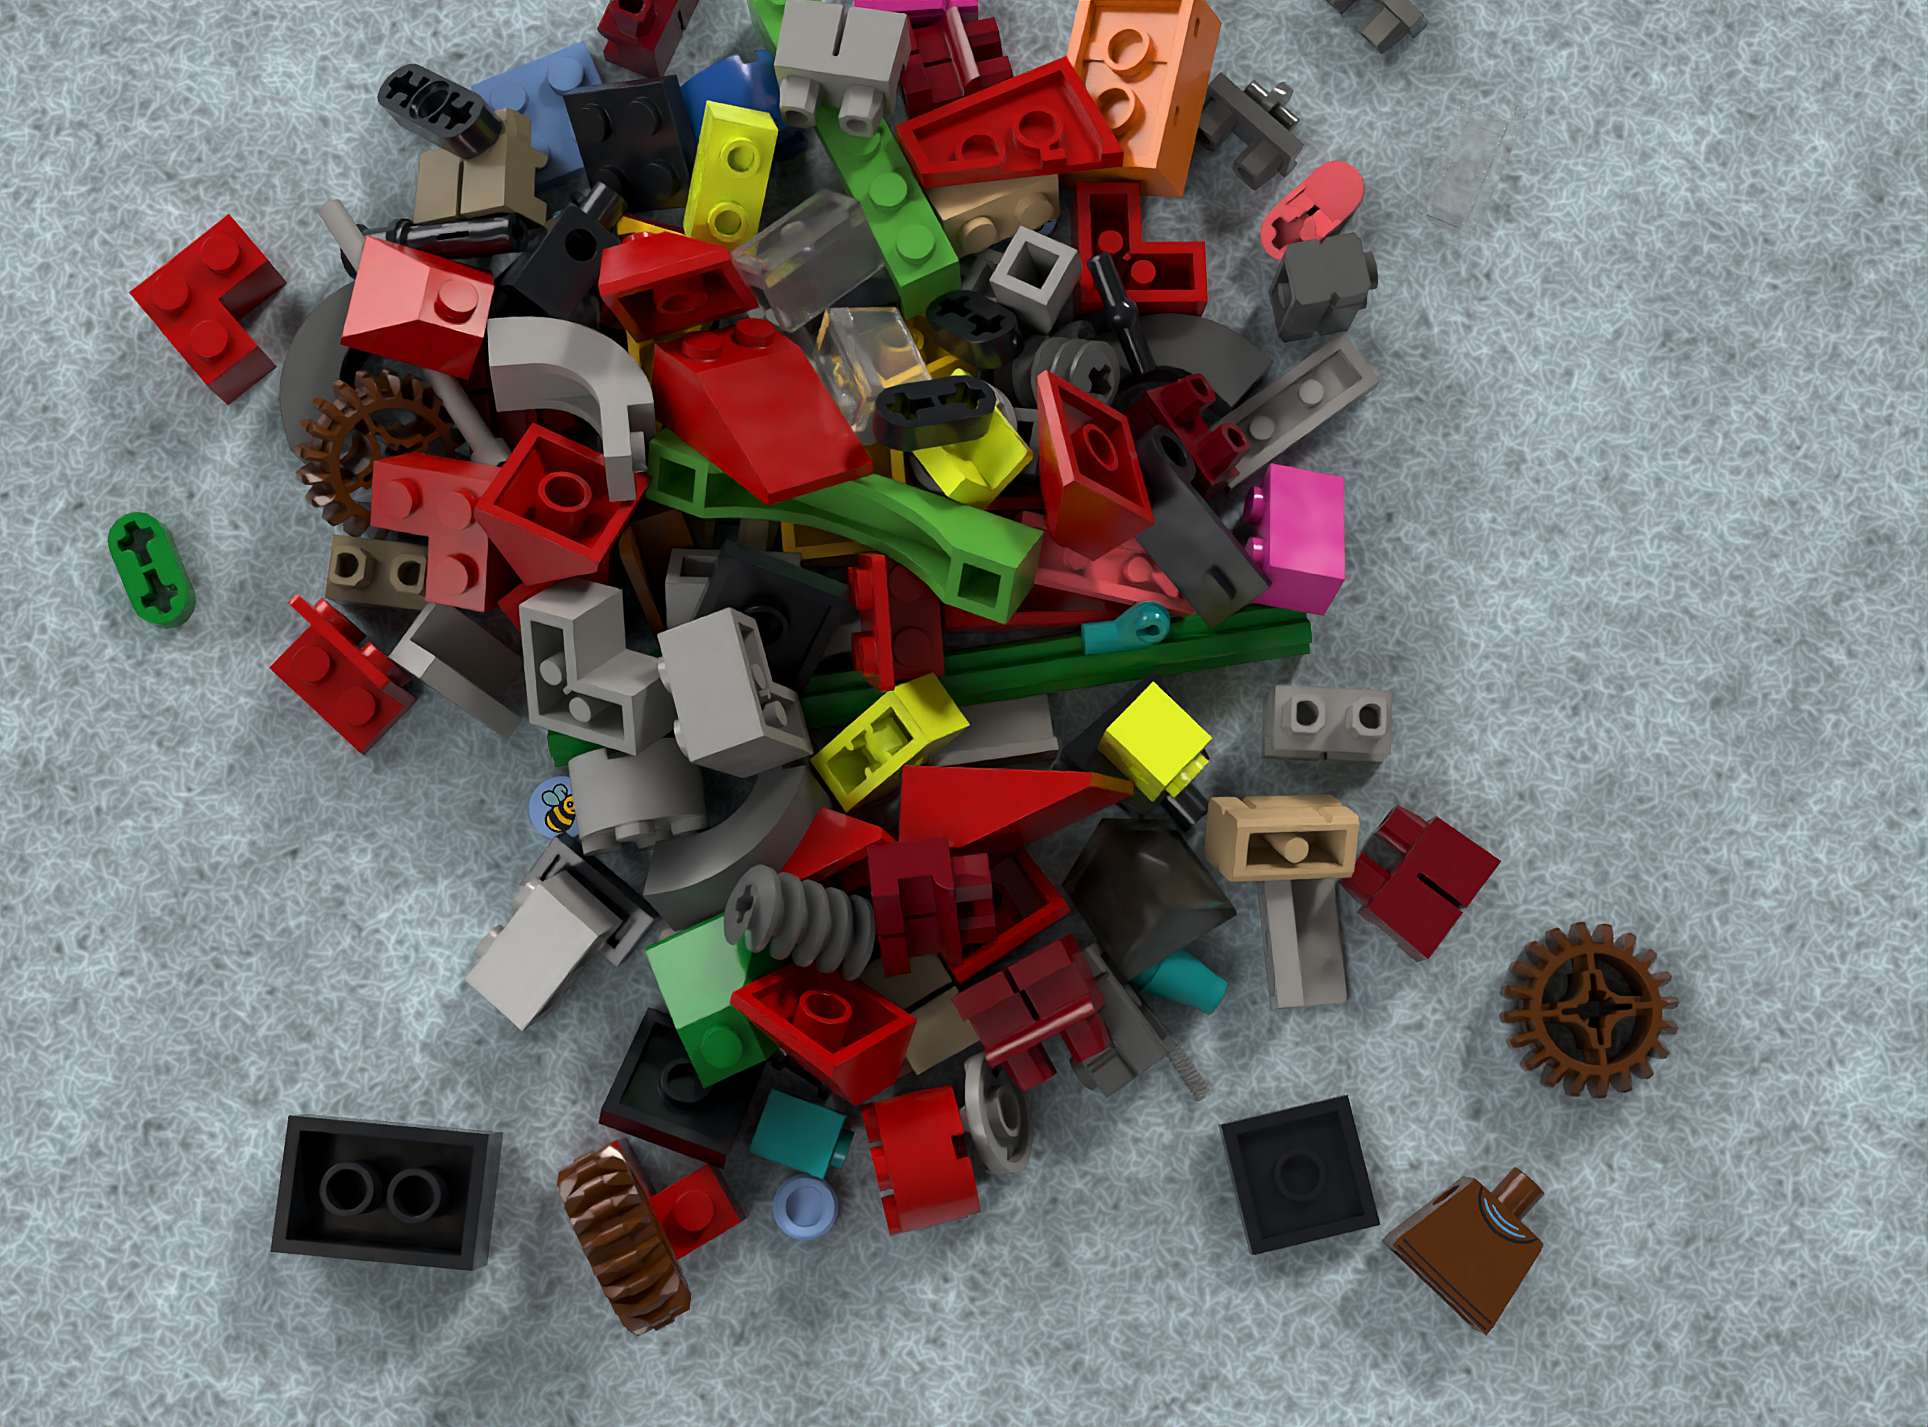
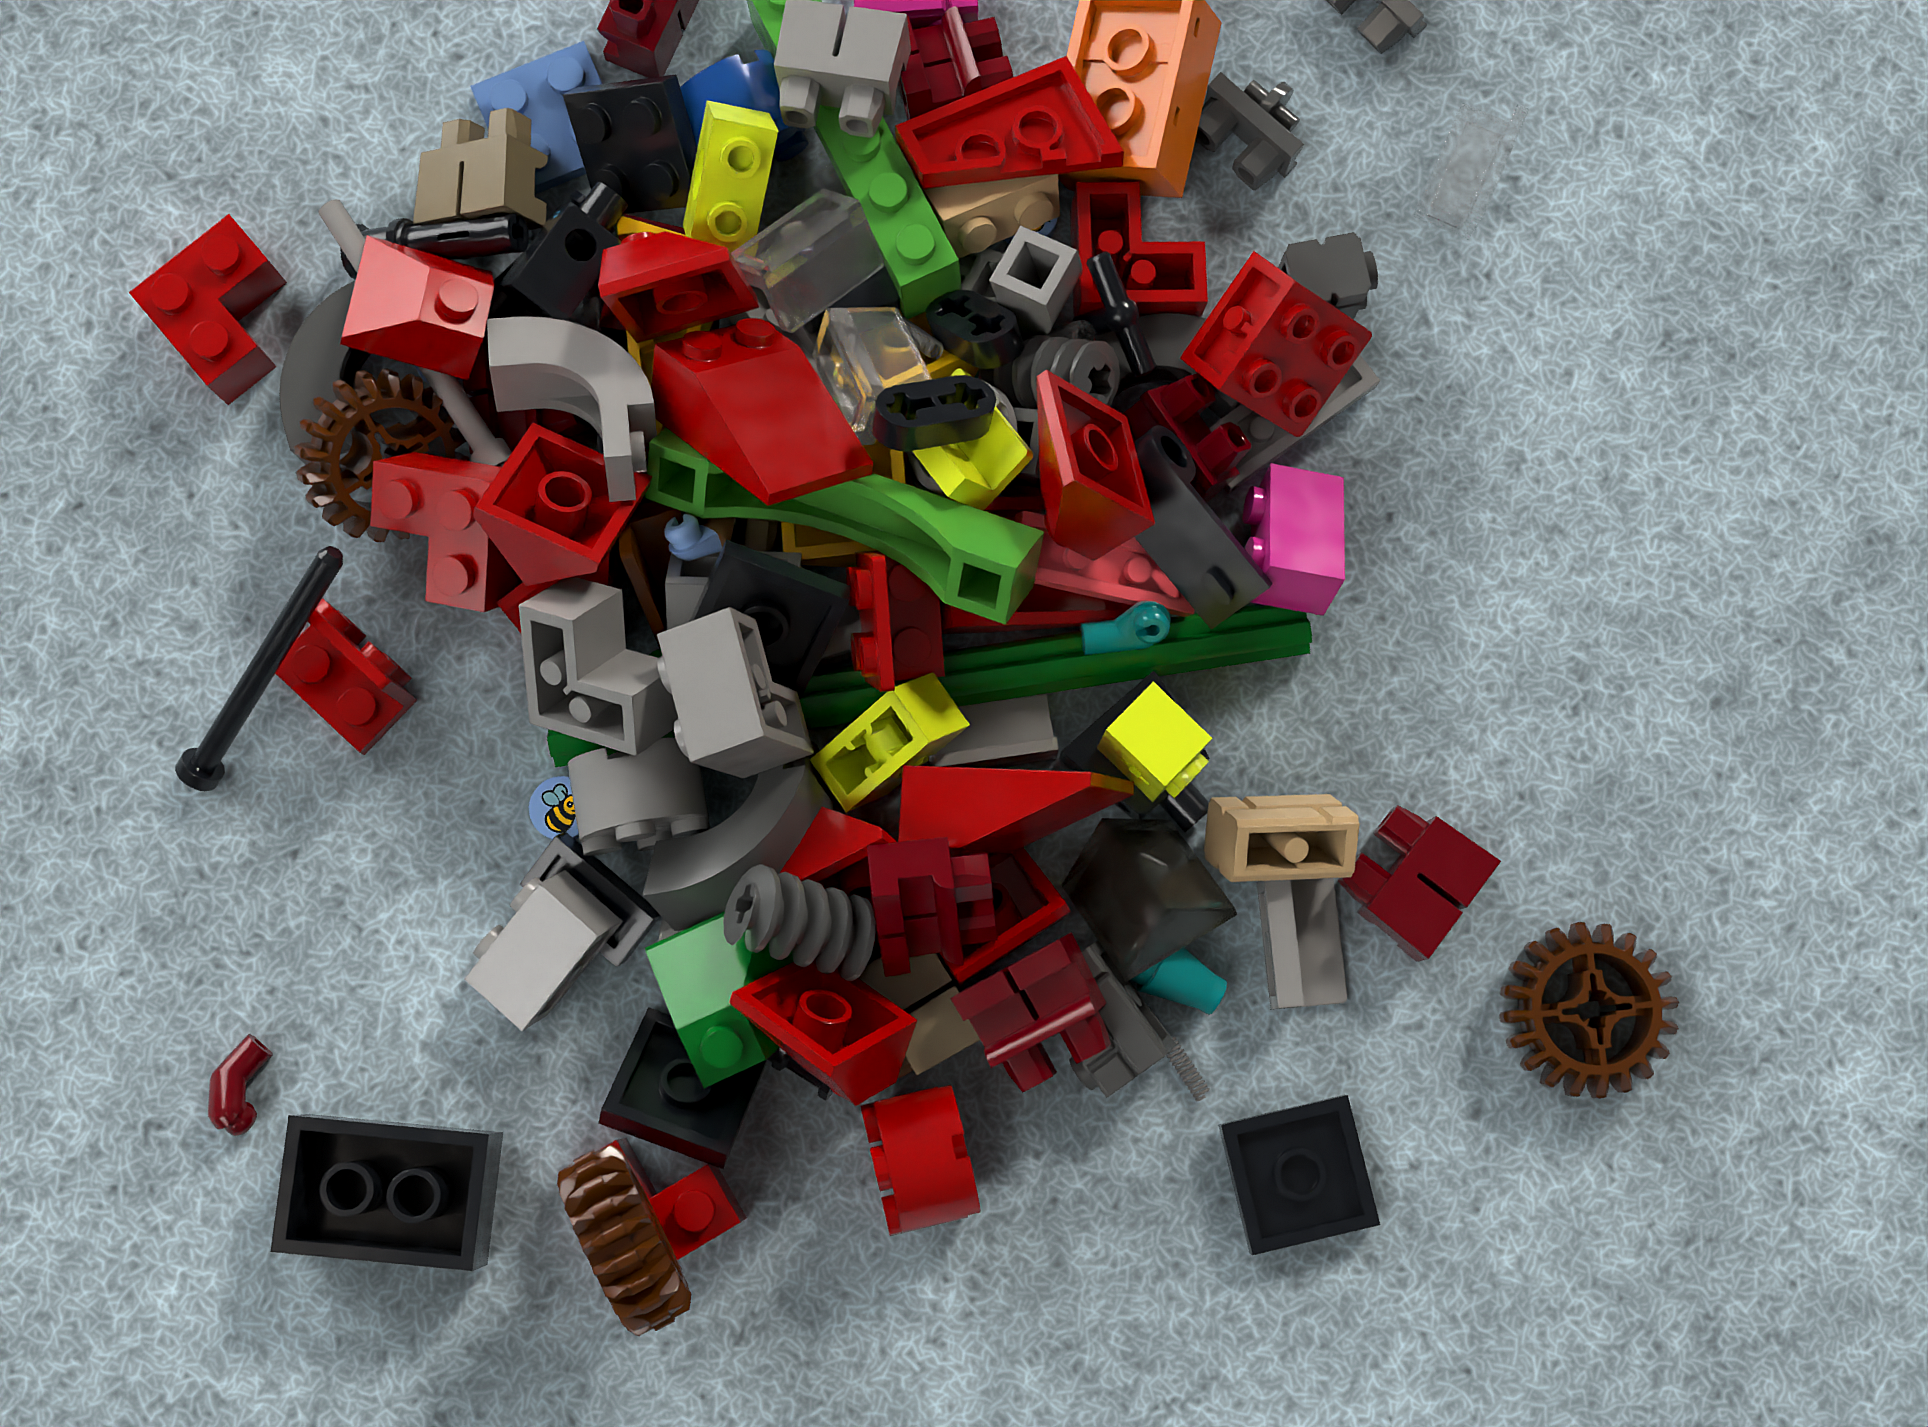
green beam [107,512,196,629] -> none
dark tan hips [325,534,460,615] -> none
black beam [377,64,502,159] -> none
light grey panel [389,602,524,740] -> none
teal brick [748,1088,855,1179] -> none
light blue tile [773,1173,839,1240] -> none
light grey wheel [959,1052,1033,1175] -> none
coral piece [1260,160,1366,260] -> none
light grey hips [1261,685,1392,764] -> none
reddish brown torso [1382,1167,1545,1335] -> none
none -> black bar [175,546,343,791]
none -> dark red arm [208,1034,273,1136]
none -> light blue arm [664,514,736,561]
none -> light grey leg [891,316,944,359]
none -> red bracket [1180,251,1372,437]

